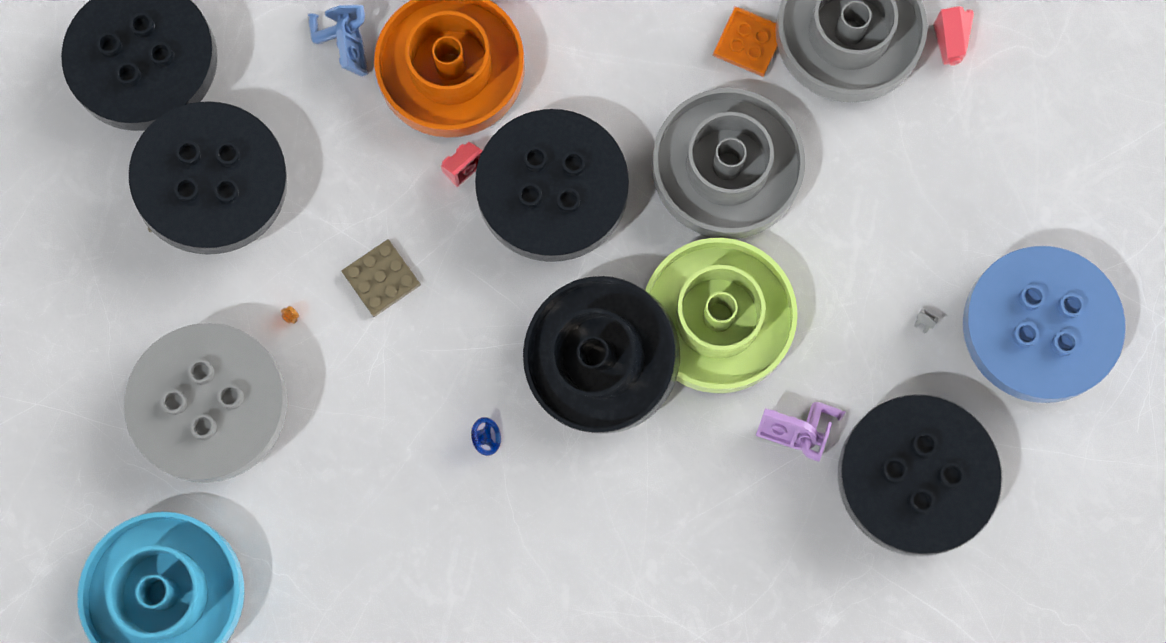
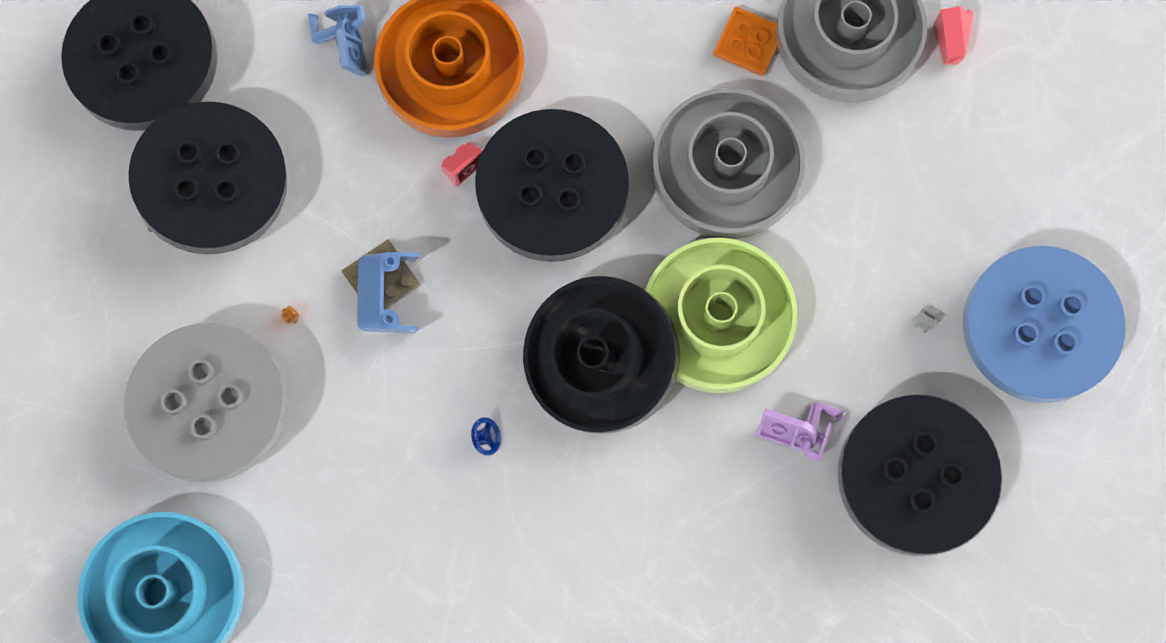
none -> medium blue windscreen [357,252,419,333]

